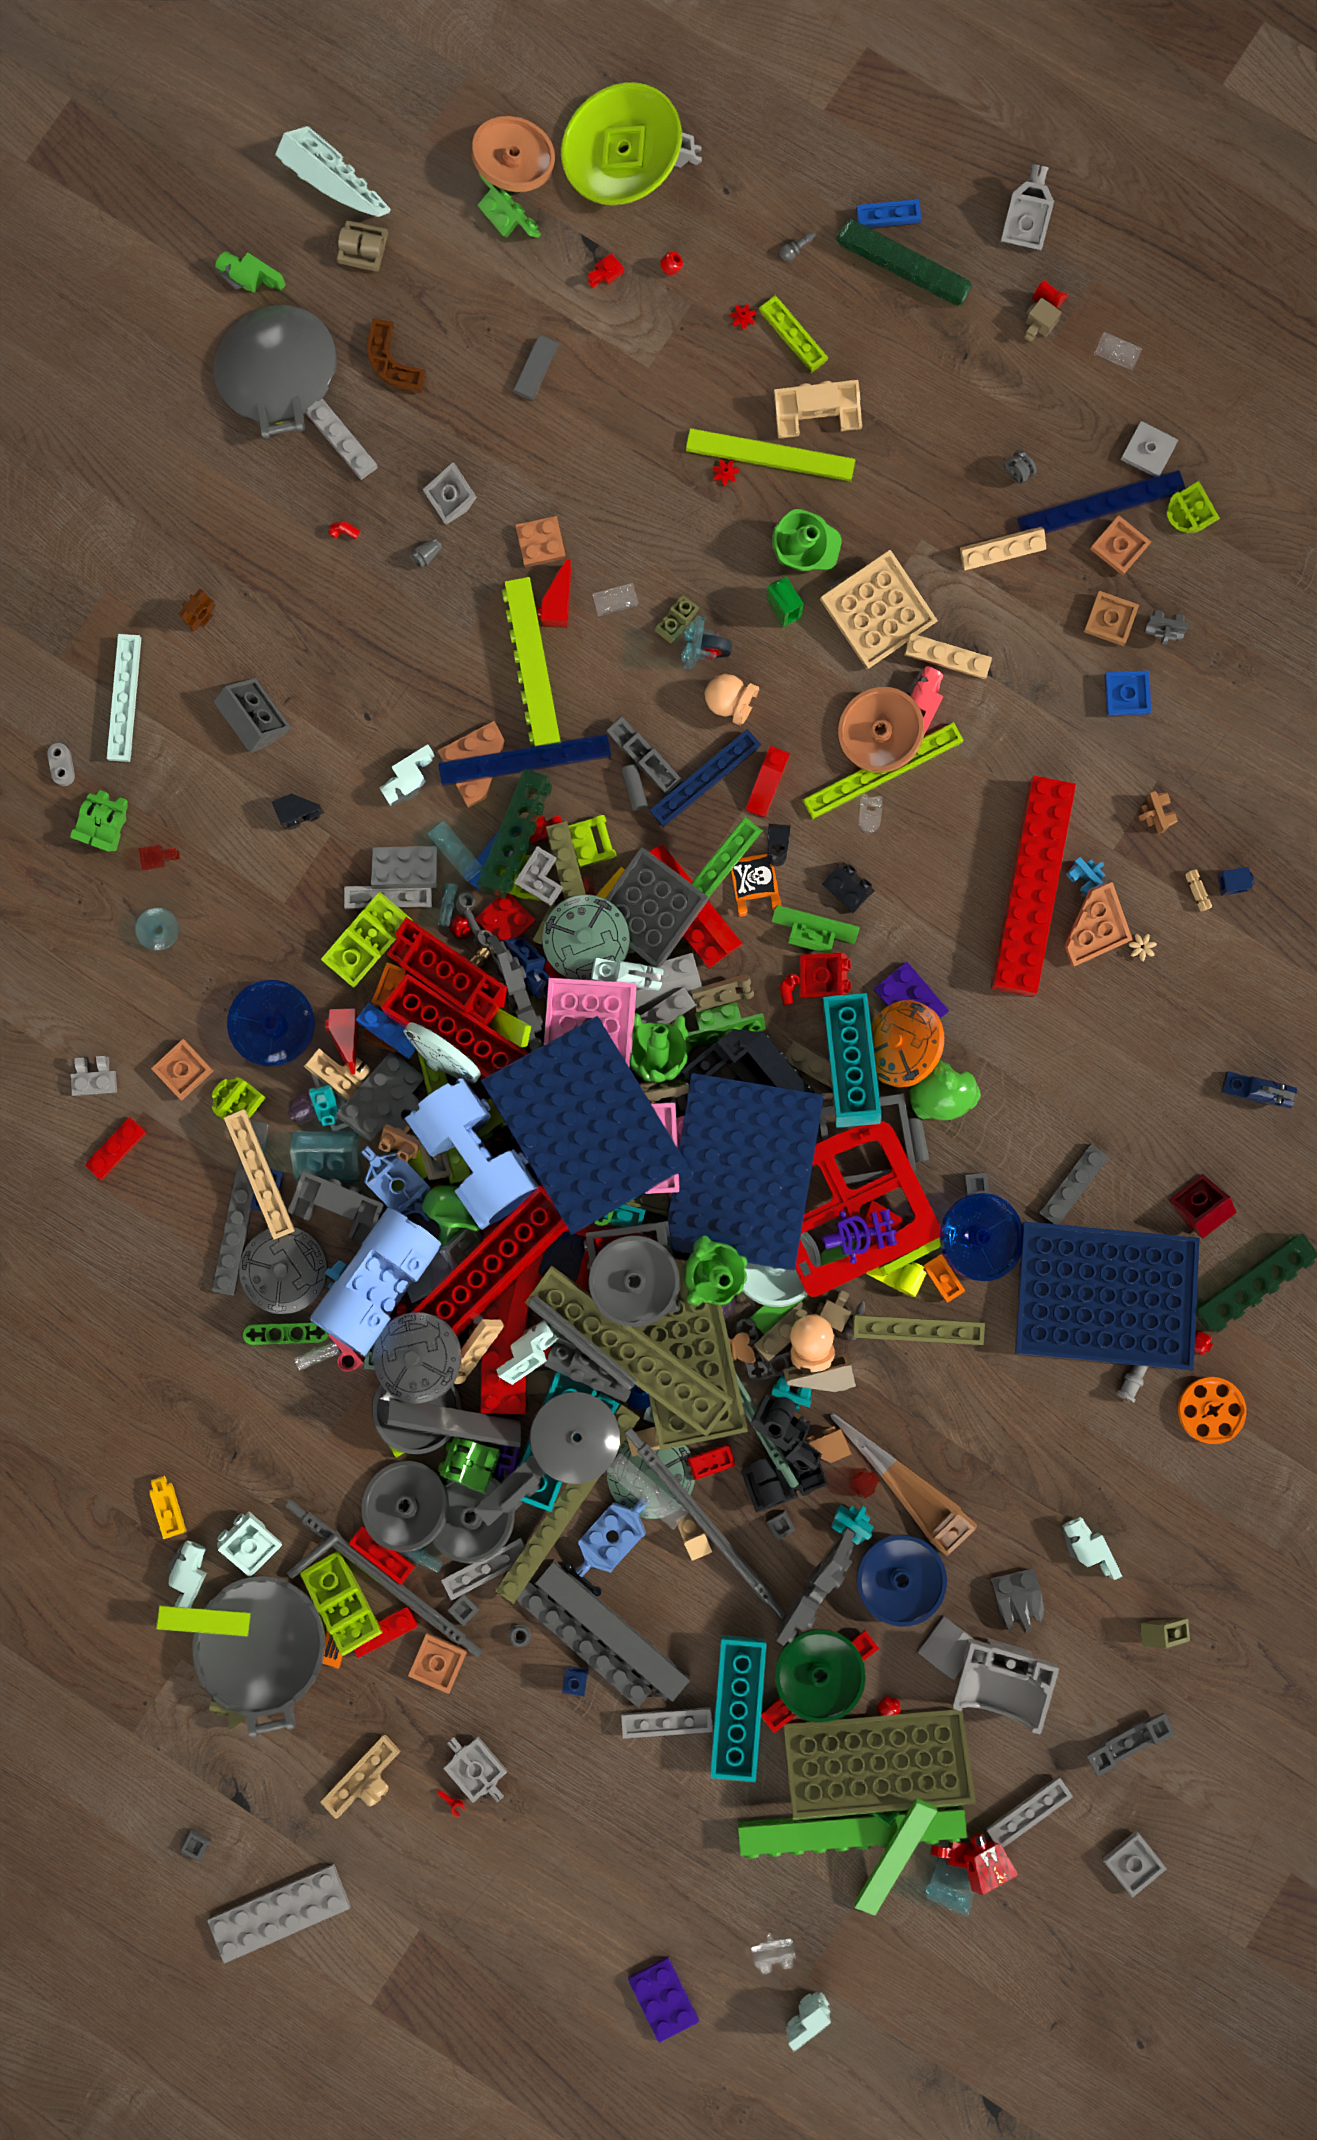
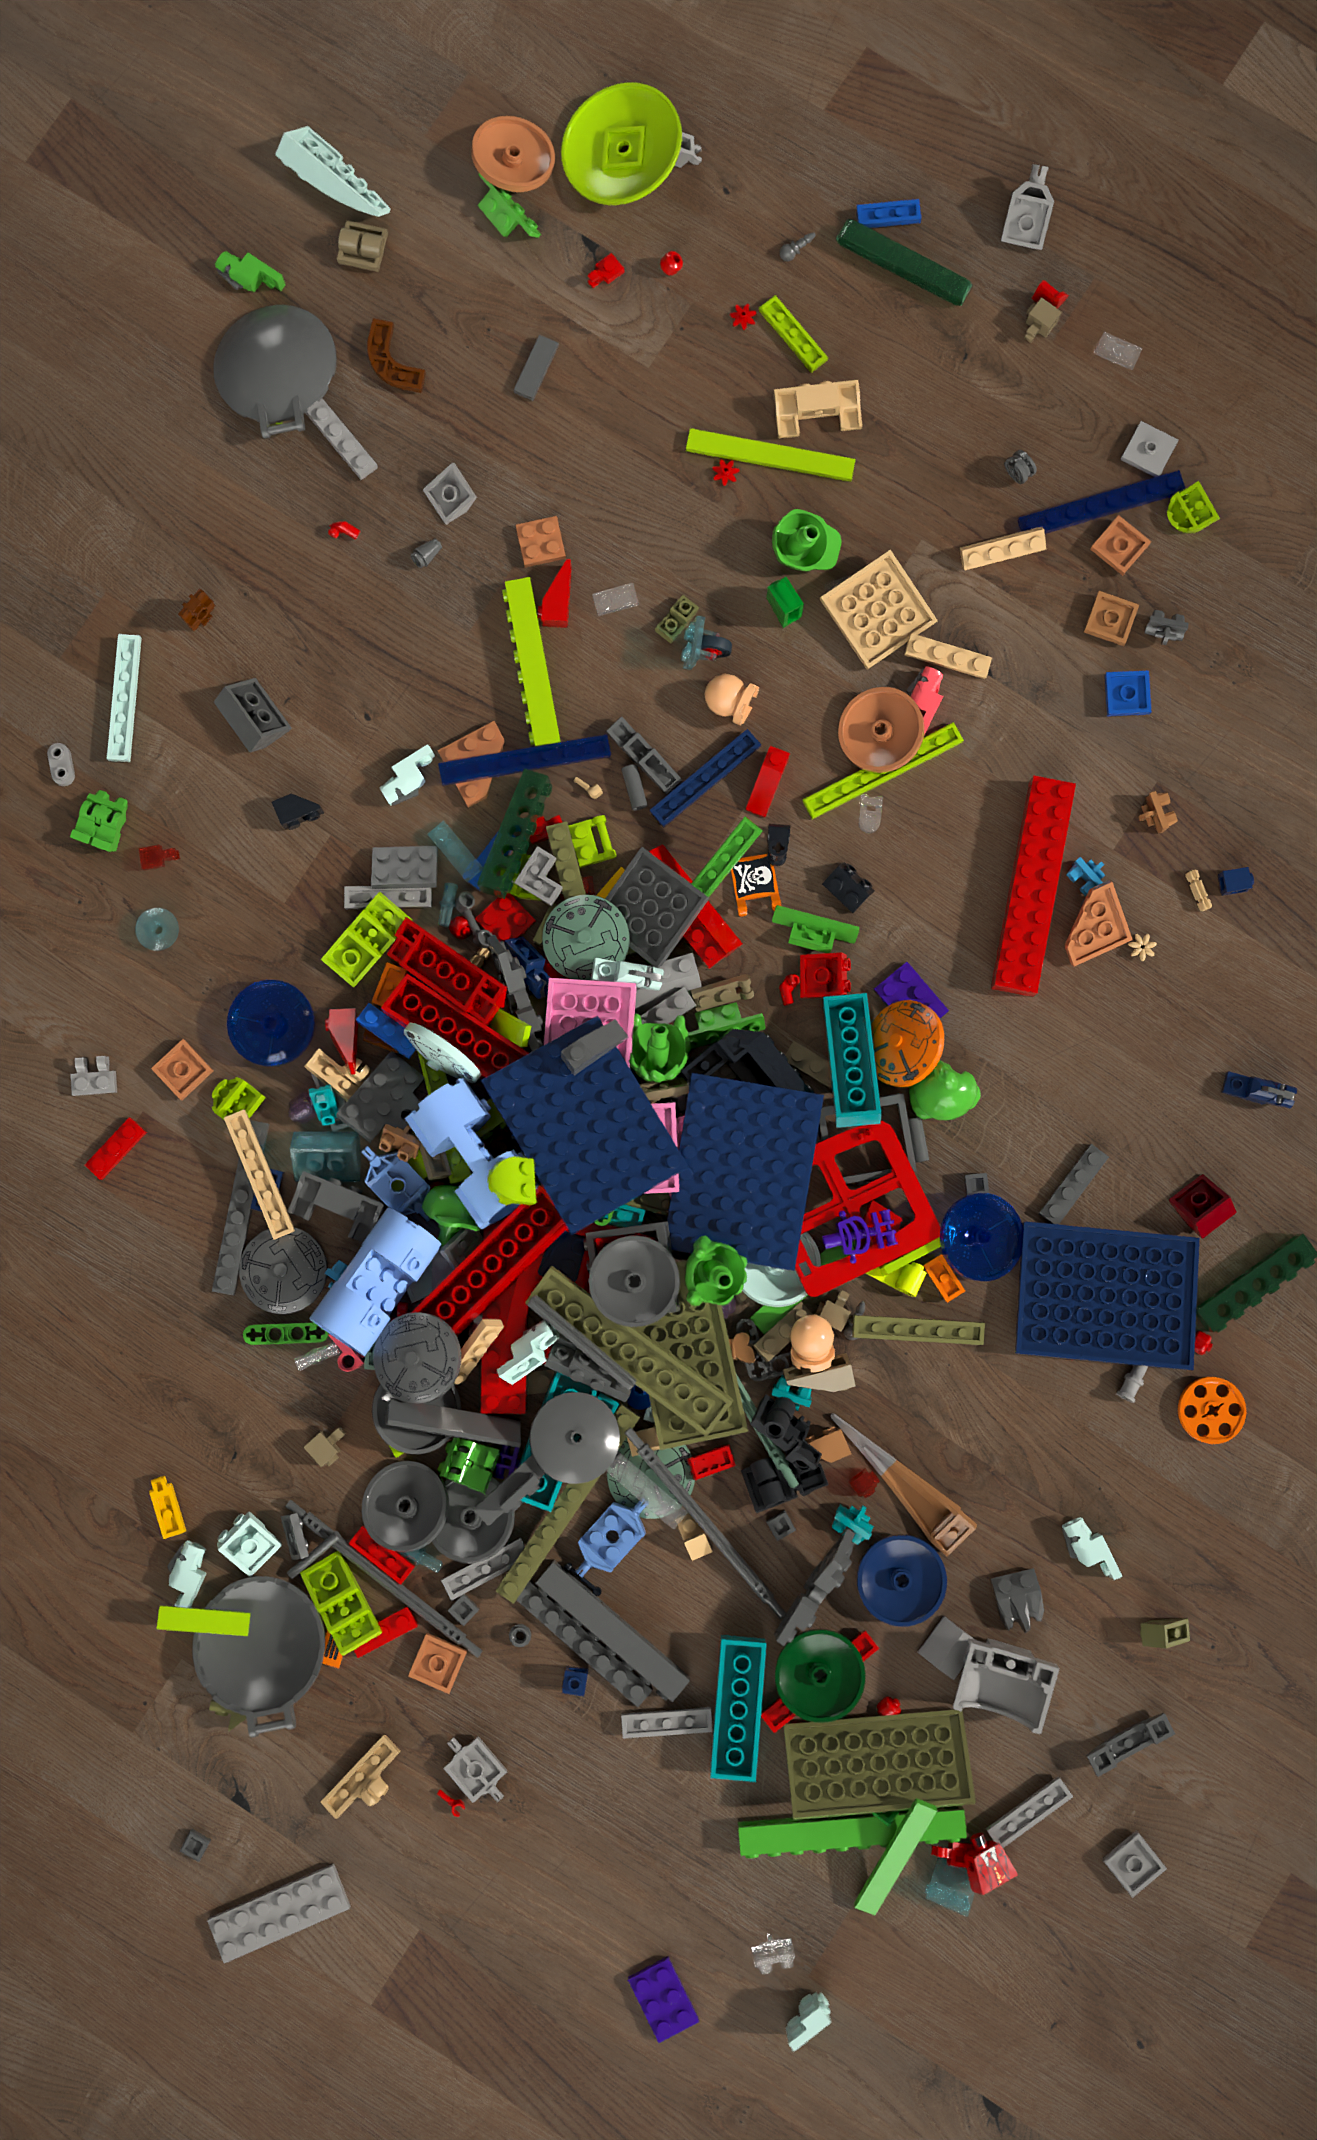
none -> dark grey plate [281,1513,309,1560]
none -> dark tan brick [304,1427,346,1467]
none -> lime slope [488,1157,536,1205]
none -> dark grey slope [561,1019,629,1076]
none -> tan hand [574,777,603,799]

